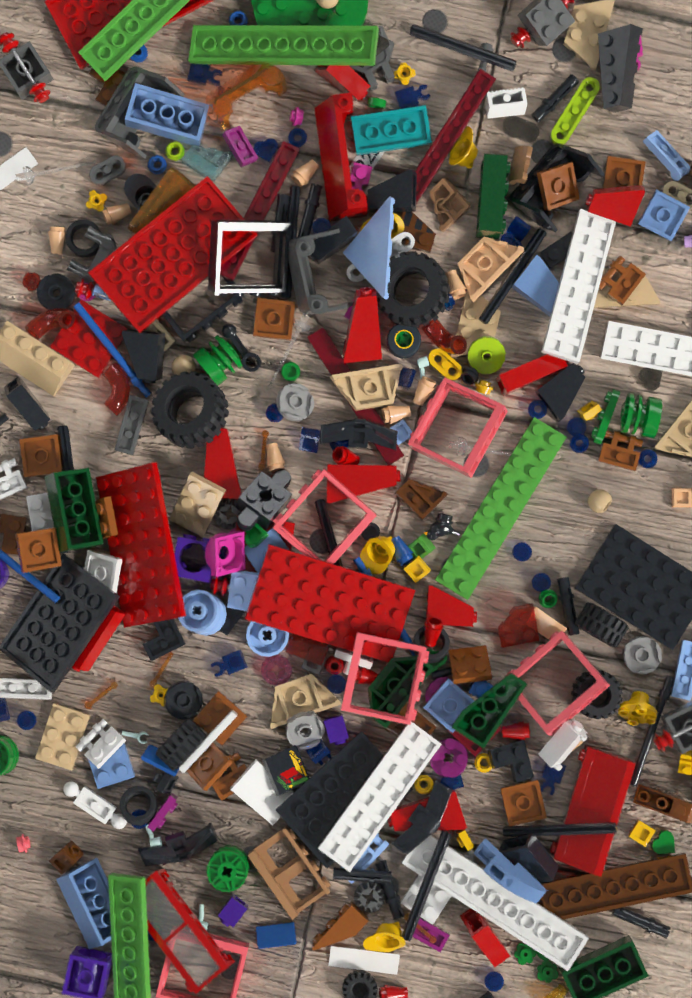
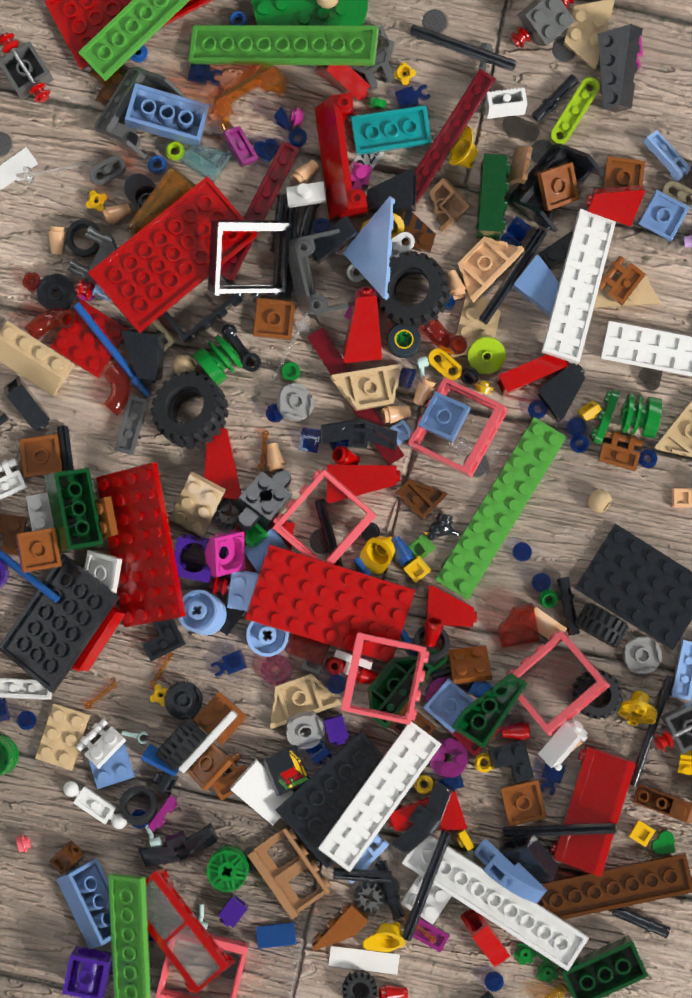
none -> clear blue slope [273,105,291,132]
none -> white tile [286,181,327,208]
none -> medium blue plate [418,391,471,442]

